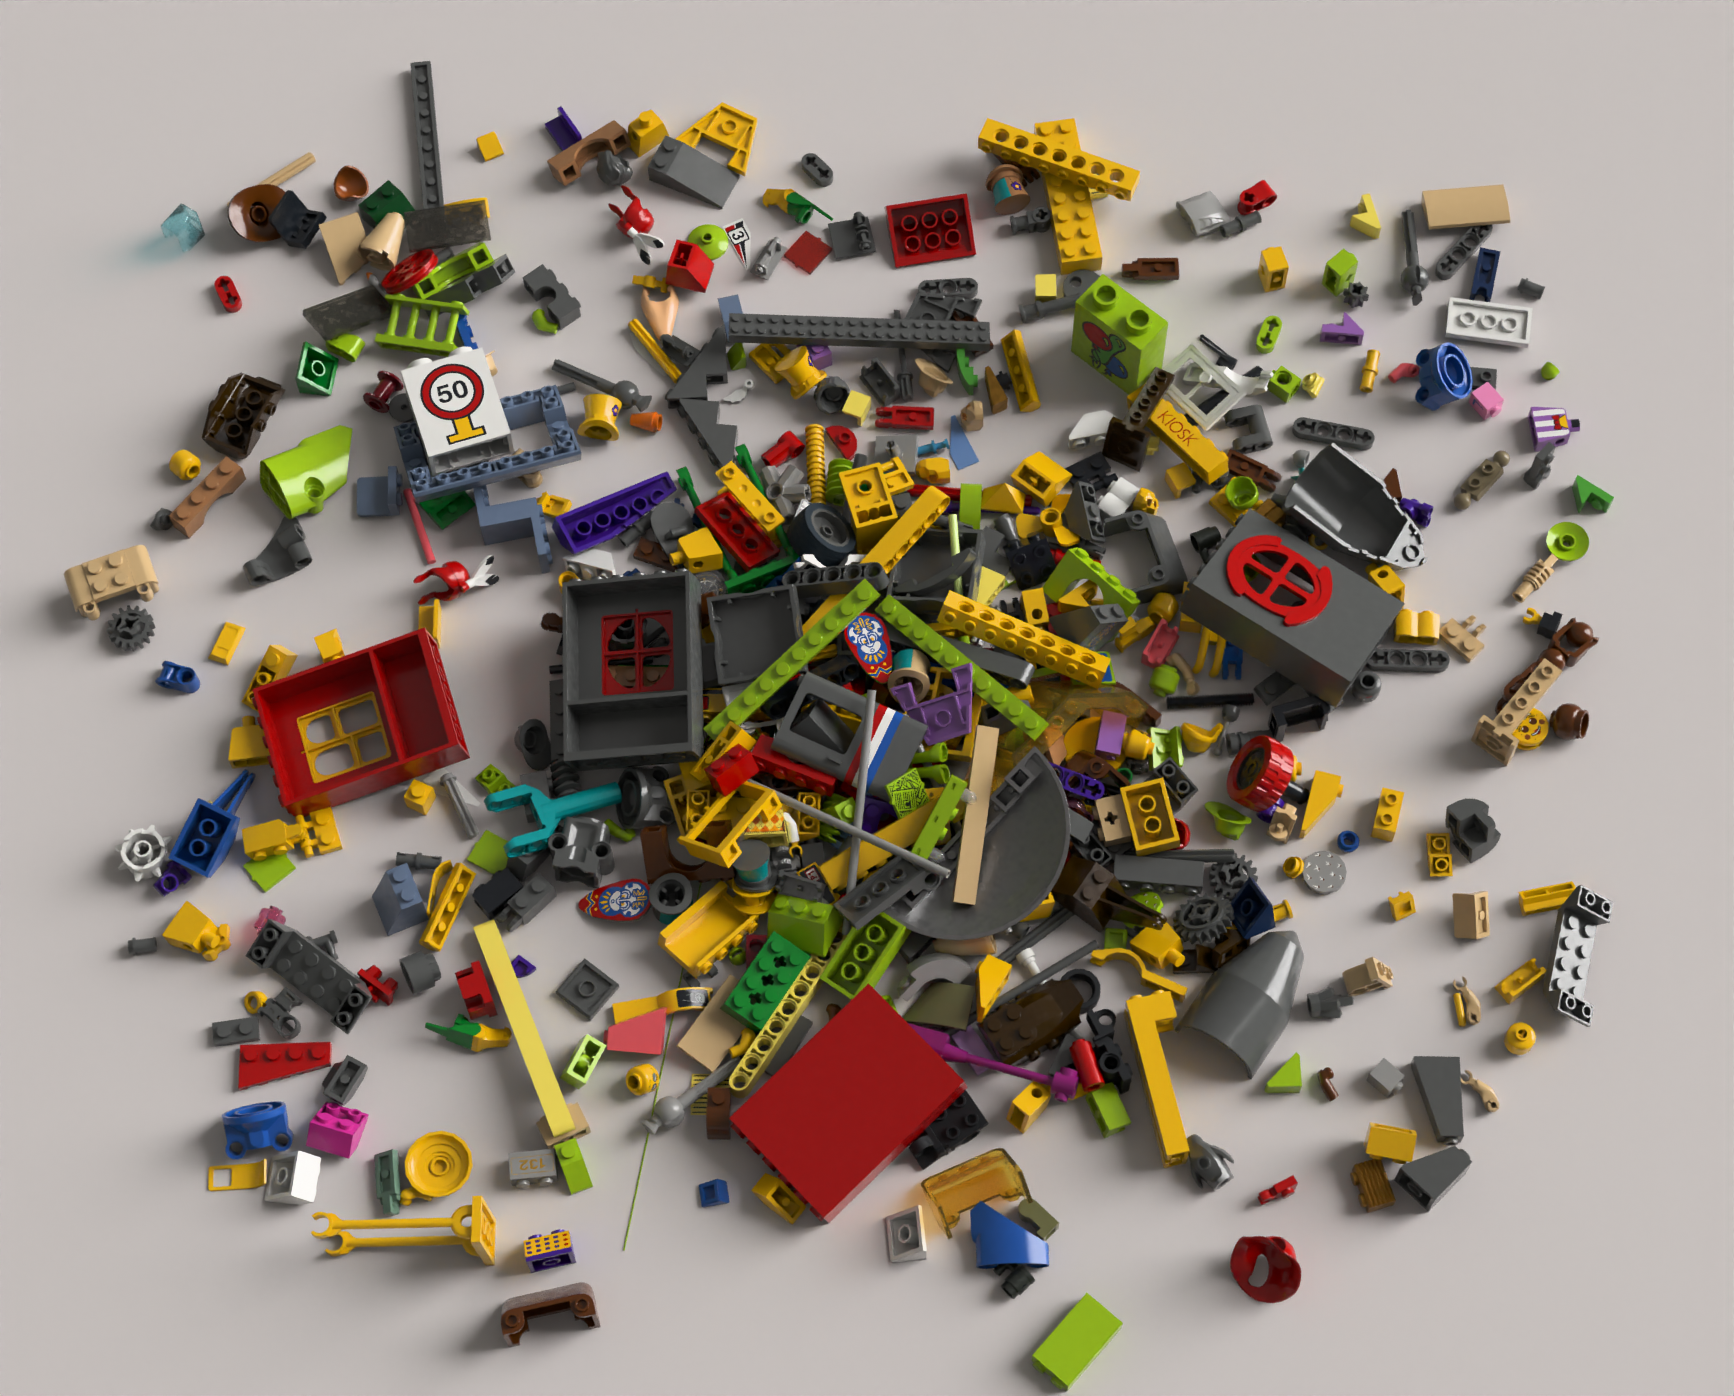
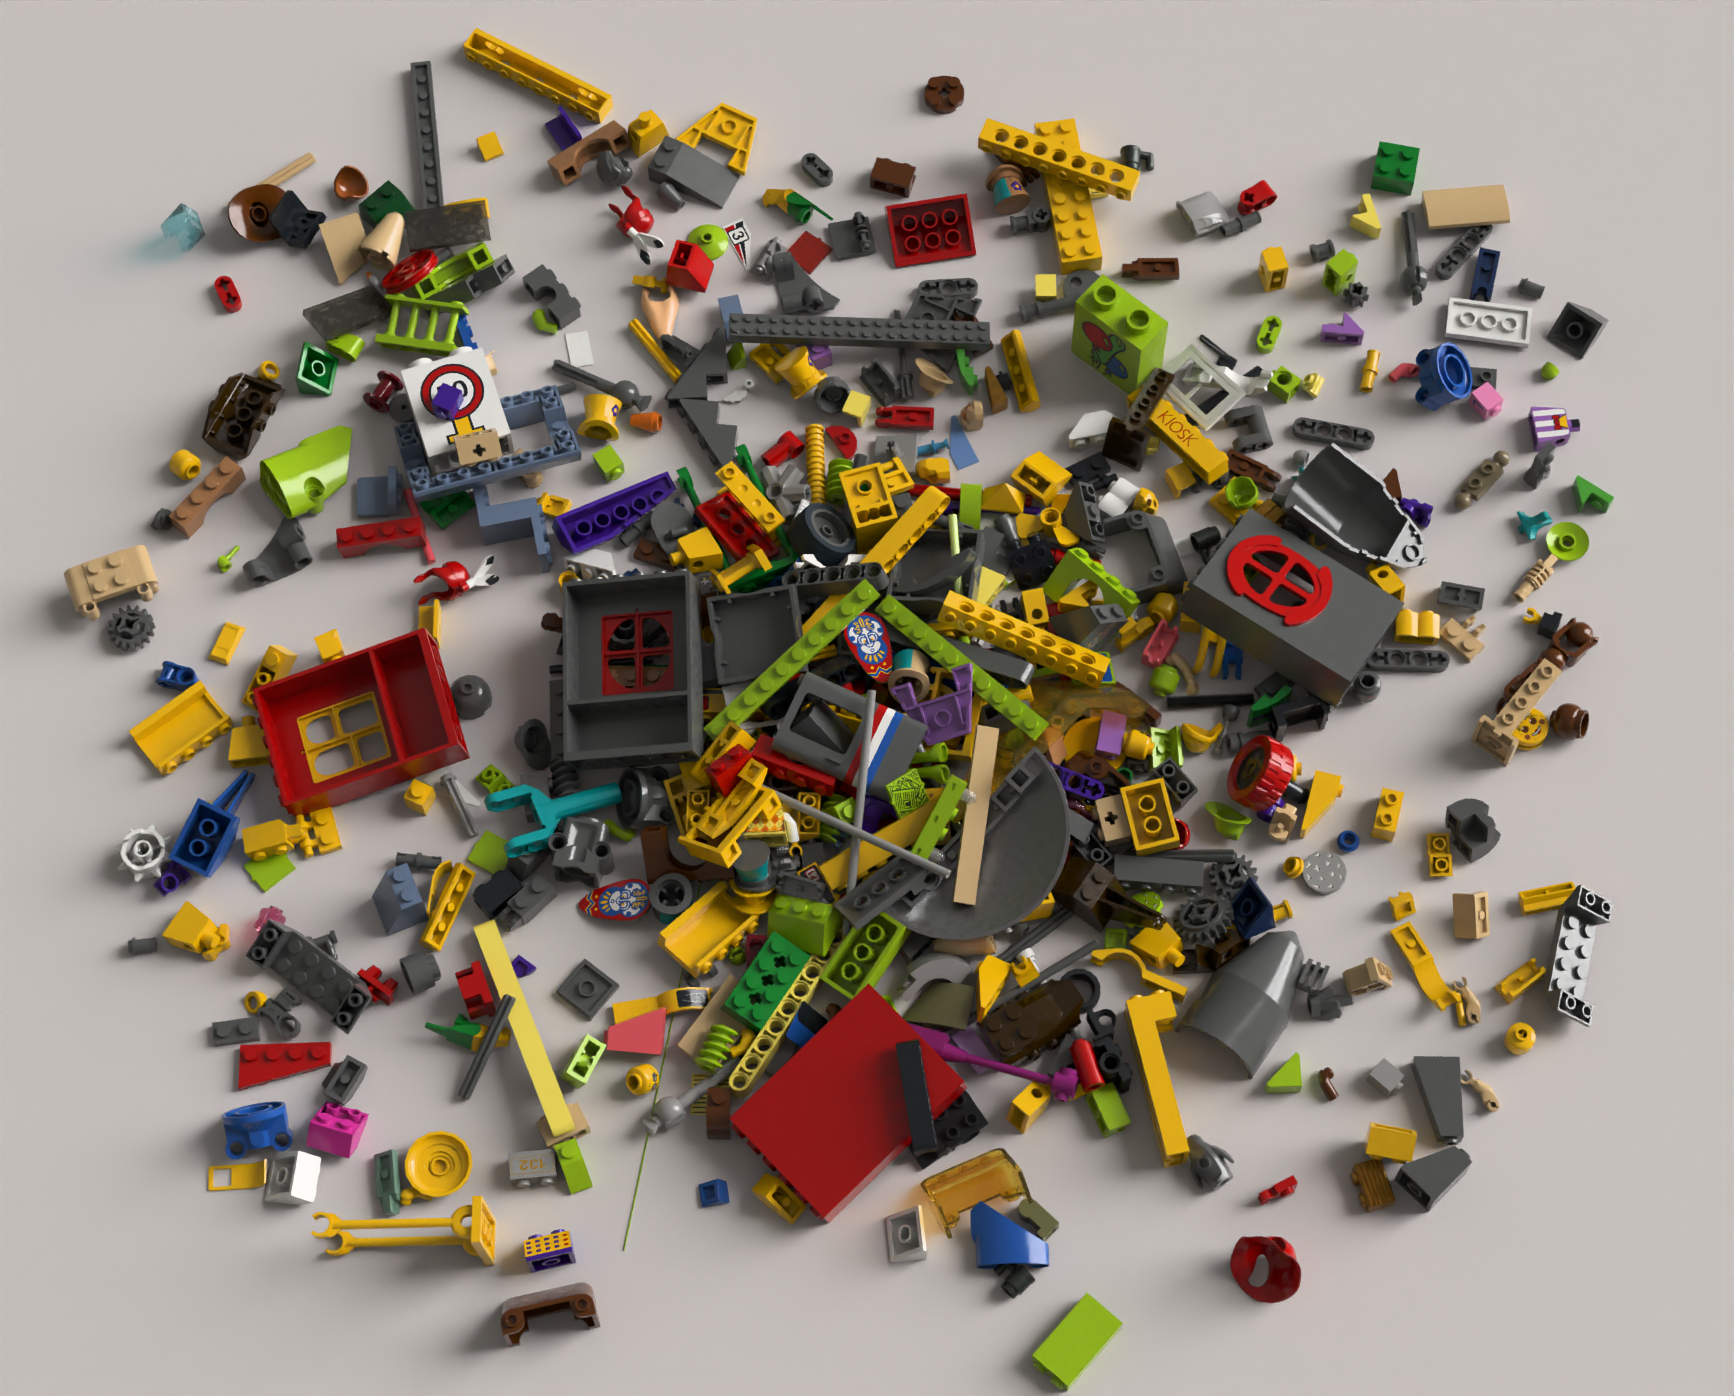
none -> yellow panel [129,680,234,776]
none -> lime hand [217,545,240,572]
none -> yellow piece [257,361,280,381]
none -> red arch [336,516,427,558]
none -> dark purple brick [431,383,464,421]
none -> dark grey cylinder [450,675,492,719]
none -> tan brick [453,428,502,467]
none -> dark grey axle [458,994,516,1100]
none -> yellow piece [463,28,613,124]
none -> white sticker [565,330,594,367]
none -> lime brick [592,445,625,483]
none -> dark grey cone [655,181,686,211]
none -> lime piece [694,1024,738,1075]
none -> yellow slope [696,758,768,839]
none -> yellow fence [709,544,772,595]
none -> dark grey panel [772,251,840,314]
none -> sticker [786,1001,828,1048]
none -> reddish brown brick [870,157,916,198]
none -> black beam [896,1039,938,1155]
none -> reddish brown plate [924,76,964,114]
none -> yellow tile [1011,956,1040,987]
none -> pearl dark grey piece [1120,145,1154,171]
none -> white sticker [1173,536,1194,557]
none -> green slope [1246,684,1292,728]
none -> dark grey tile [1297,958,1330,997]
none -> dark grey bush [1309,239,1335,262]
none -> green brick [1371,141,1420,195]
none -> yellow piece [1390,921,1462,1012]
none -> dark grey hinge [1437,581,1485,611]
none -> teal piece [1517,511,1553,540]
none -> dark grey slope [1547,301,1609,359]

